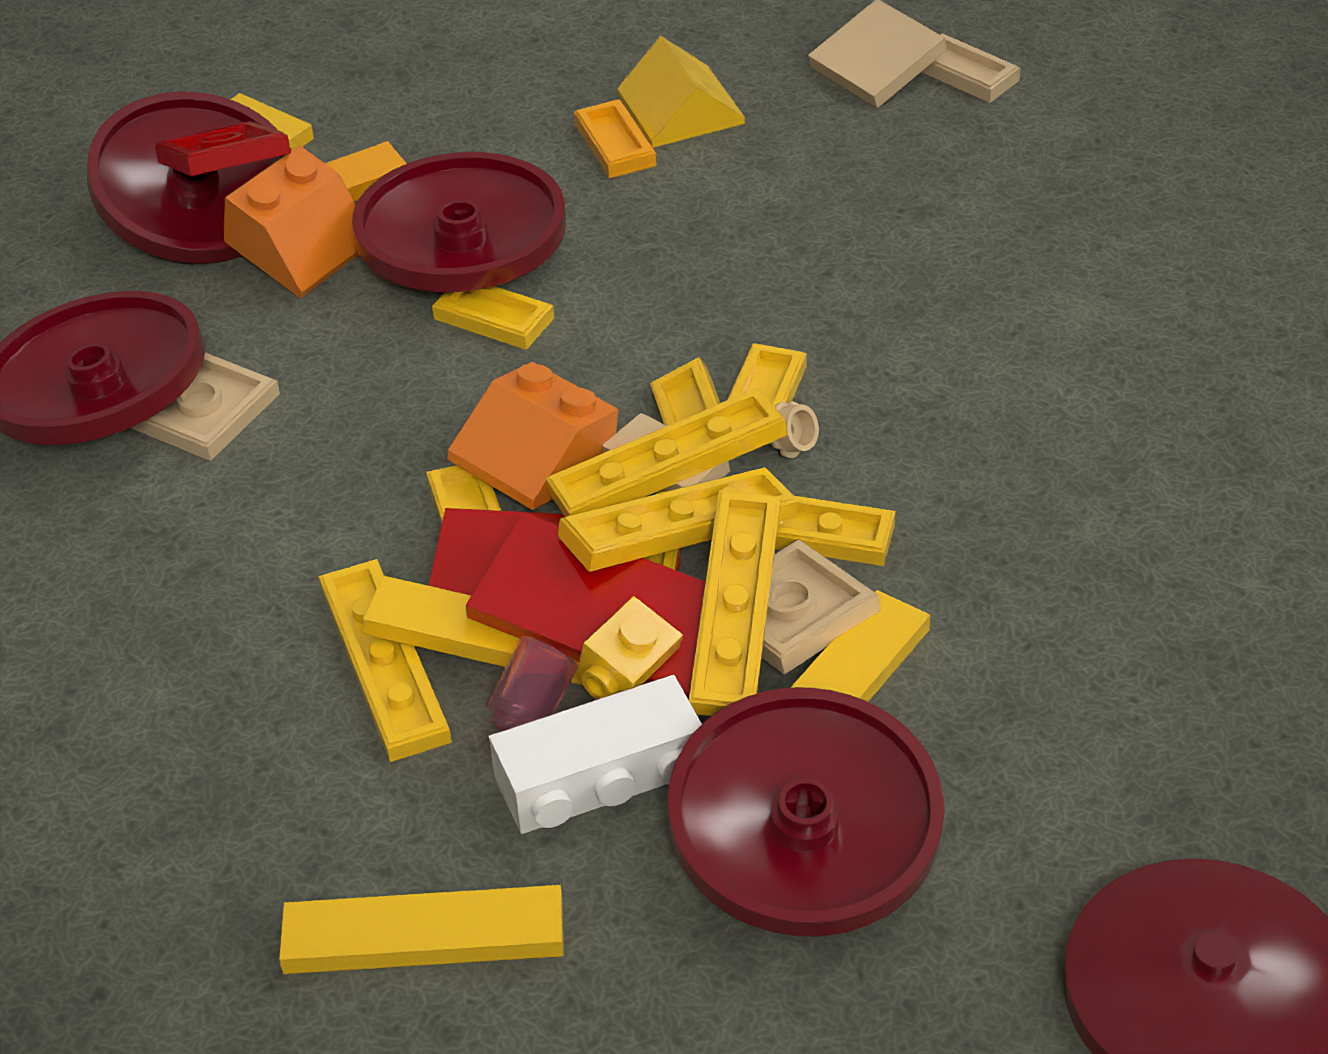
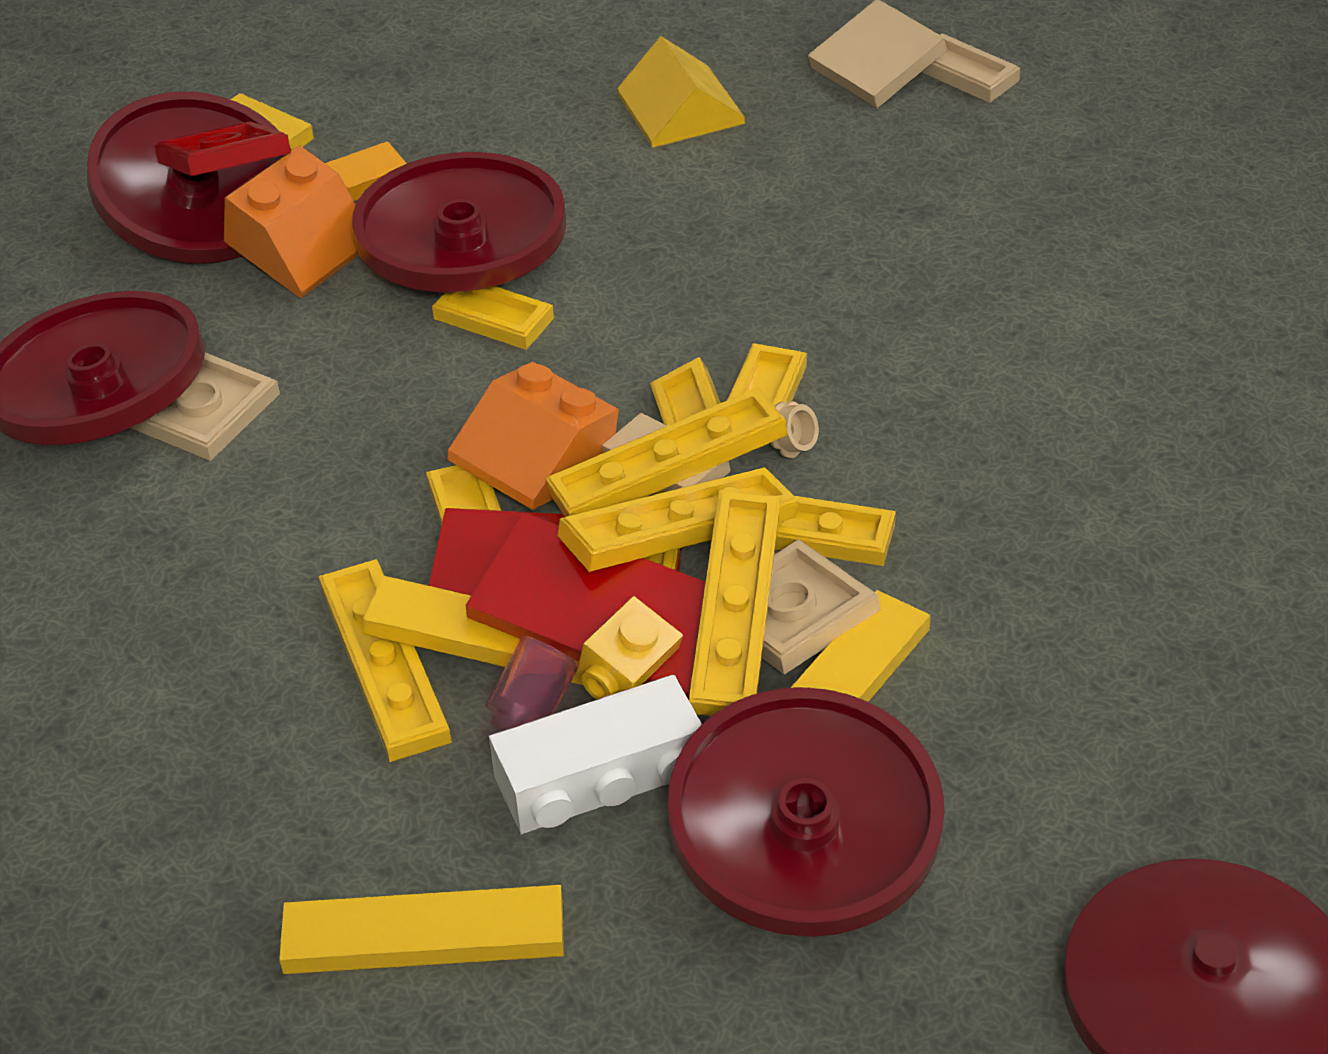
light orange tile [574,100,656,178] -> none

